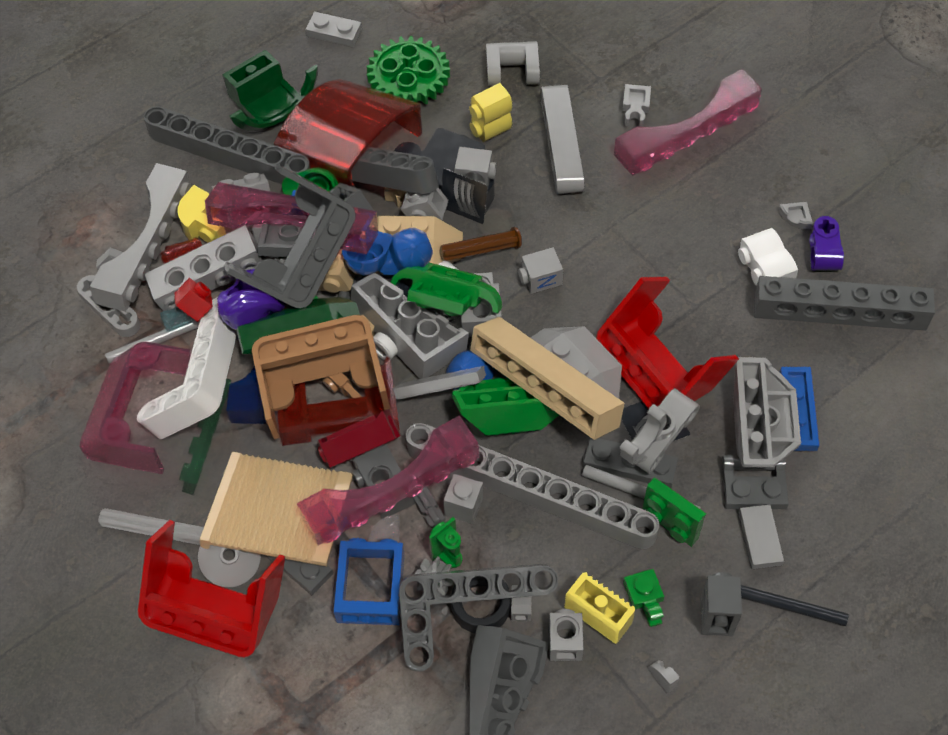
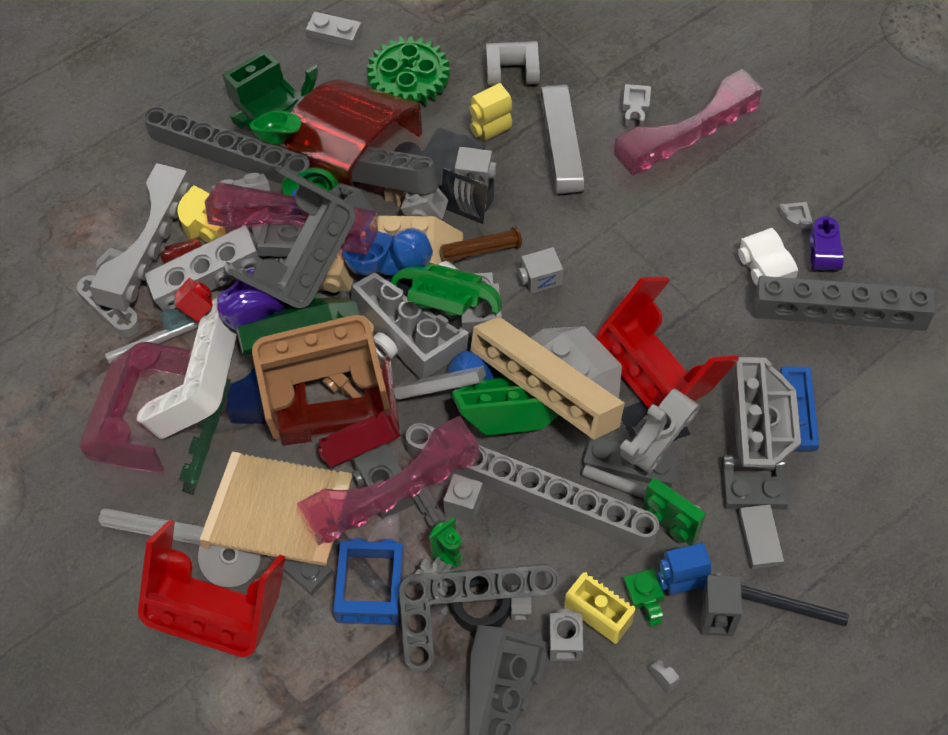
none -> green piece [250,110,301,145]
none -> blue brick [657,543,711,596]

